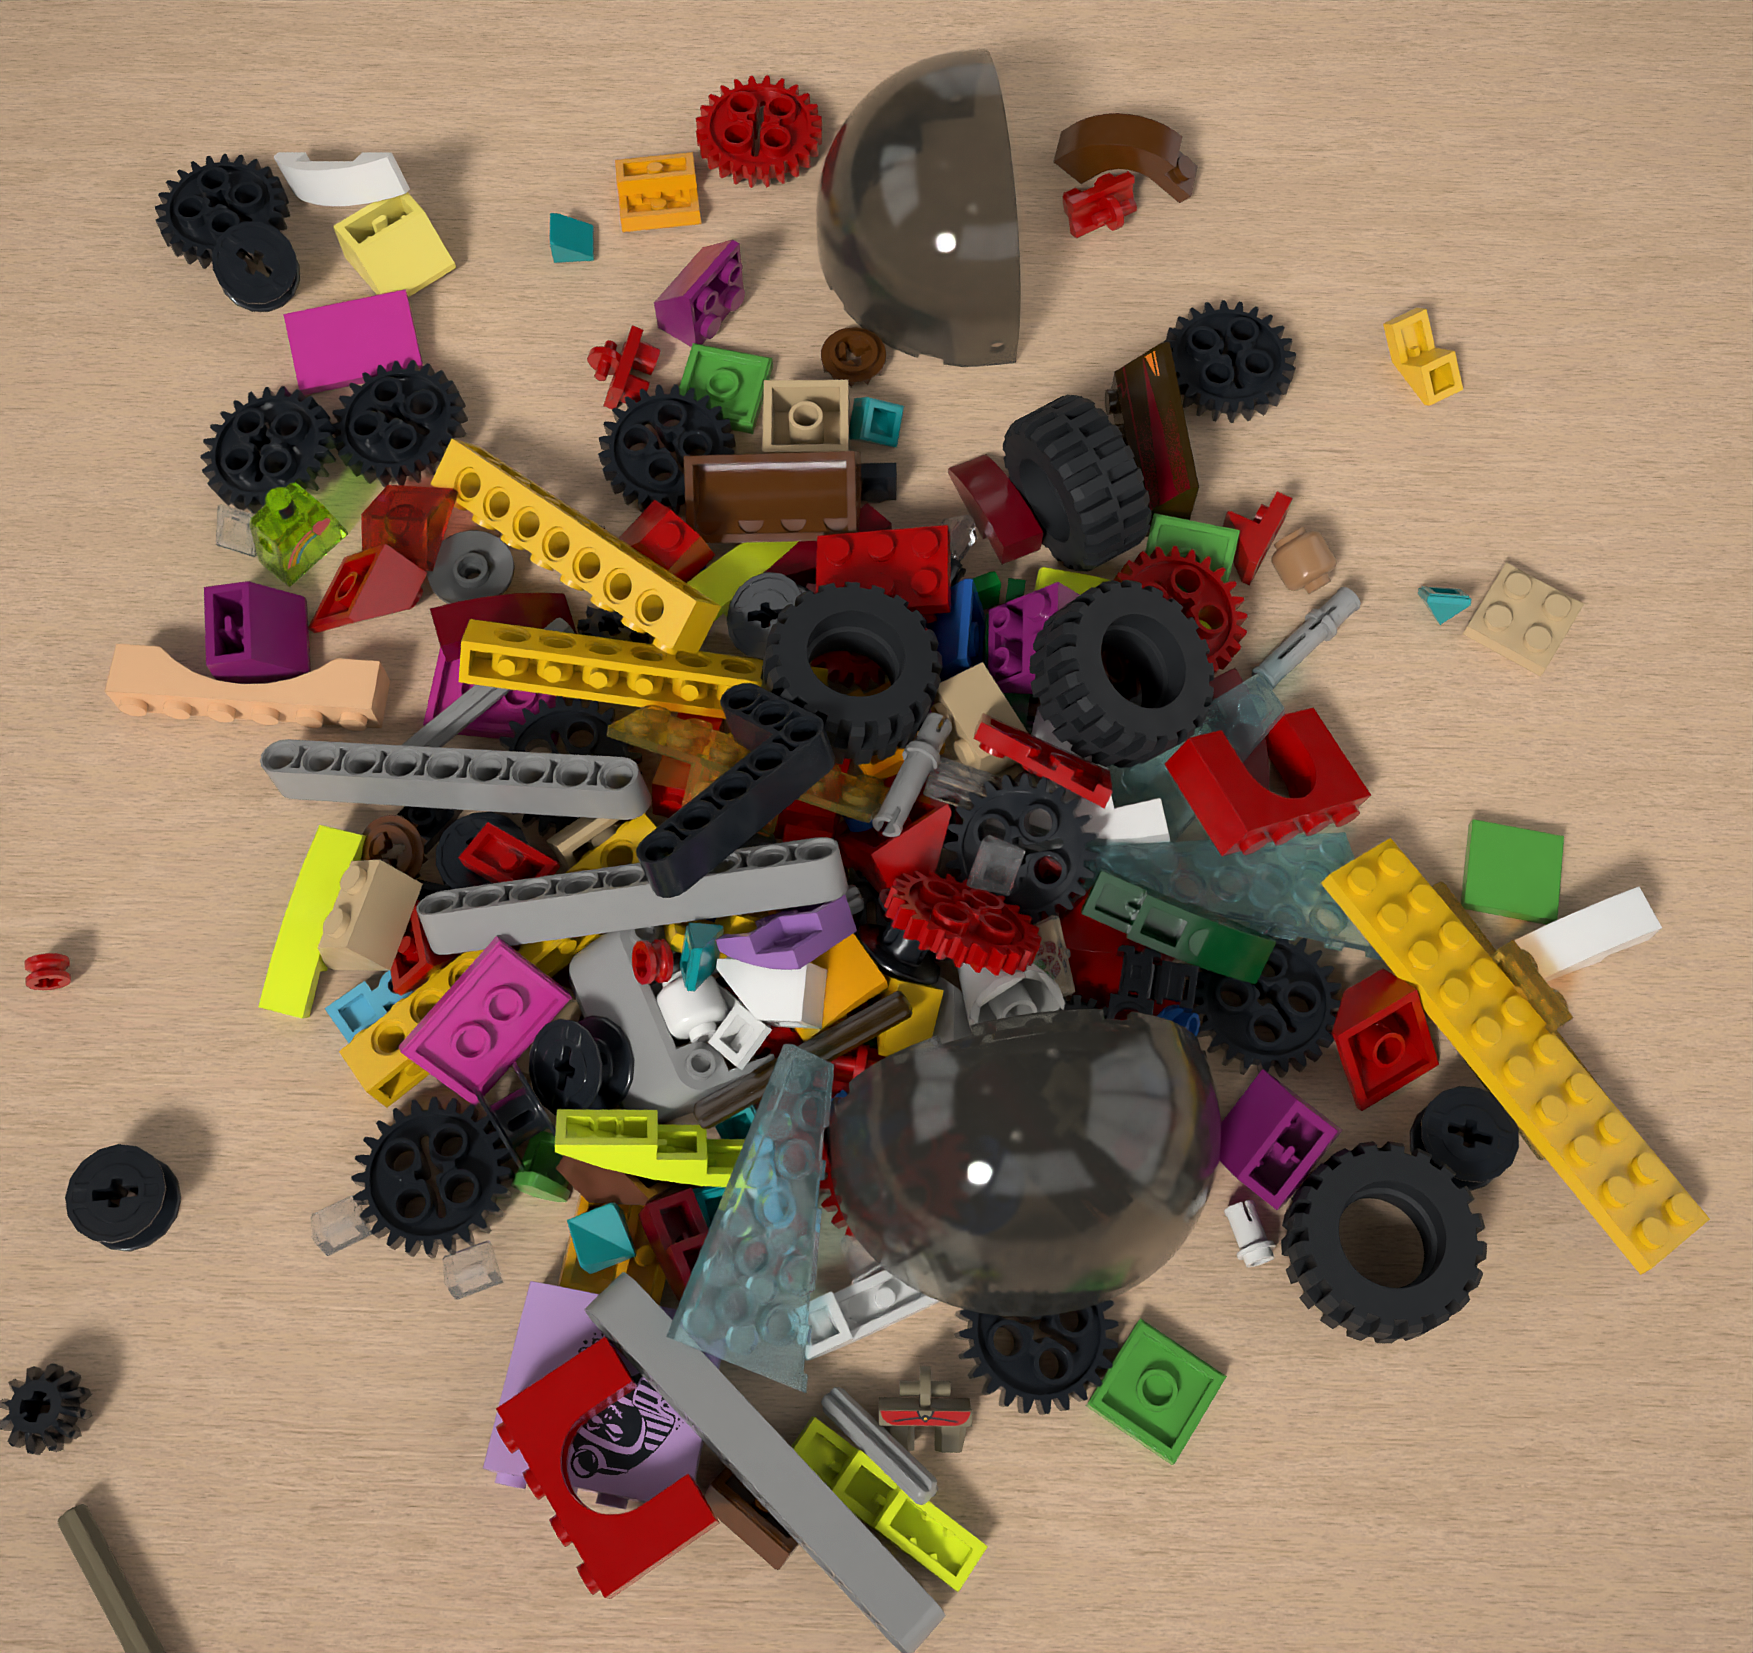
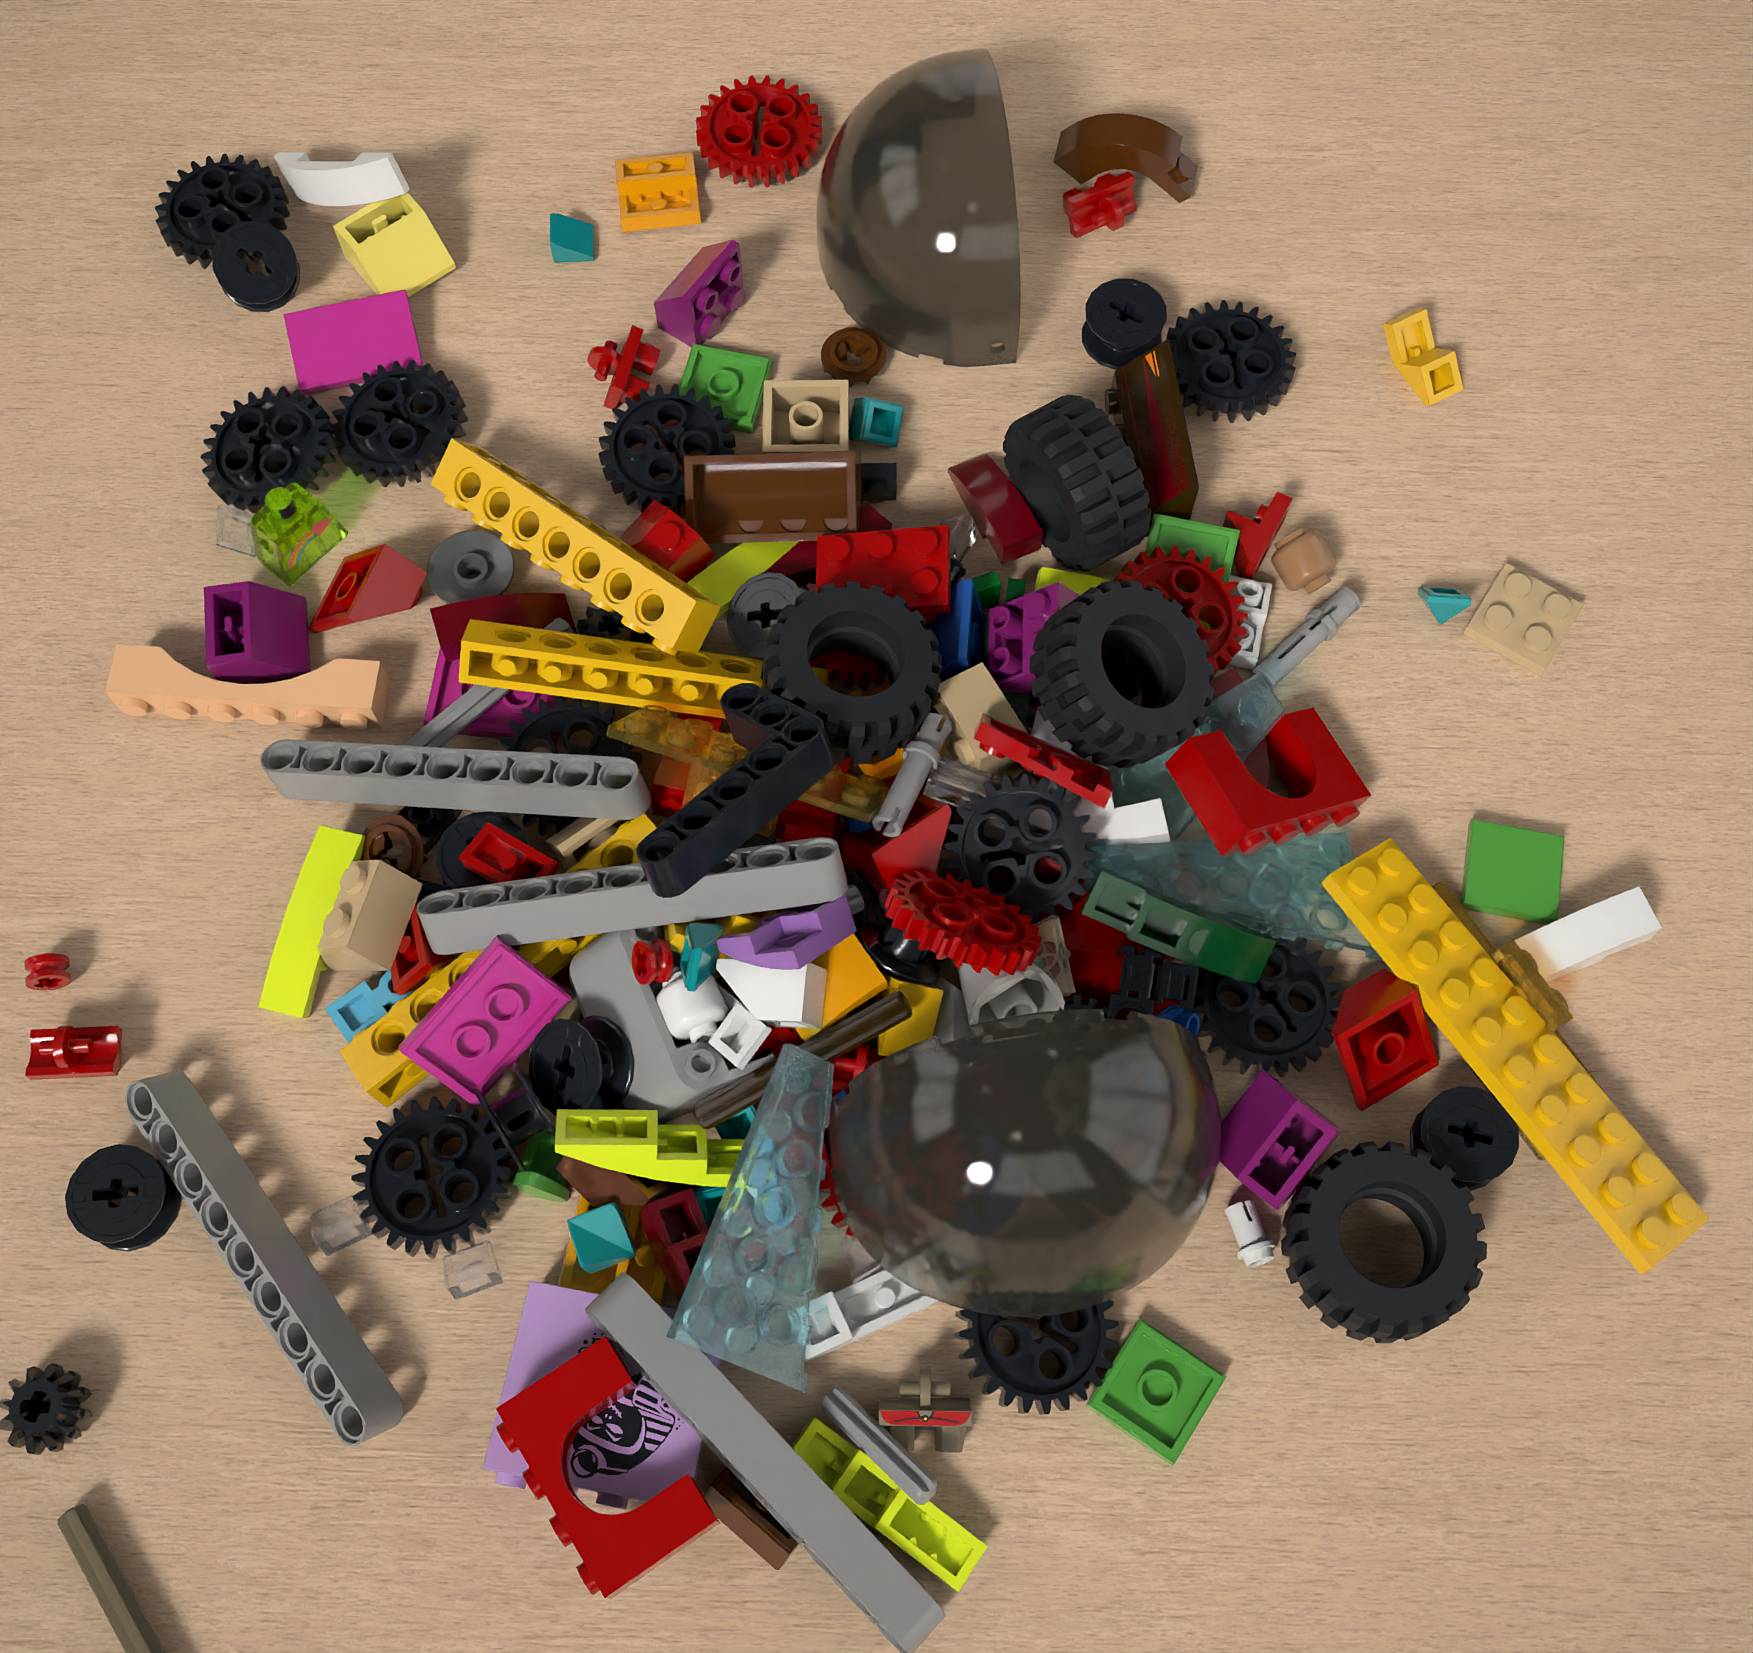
clear red slope [361,485,458,571] -> none
clear slope [966,835,1025,895] -> none
none -> red hips [25,1025,122,1080]
none -> light grey beam [125,1071,403,1446]
none -> black piece [1082,278,1167,370]
none -> white slope [1228,575,1272,669]

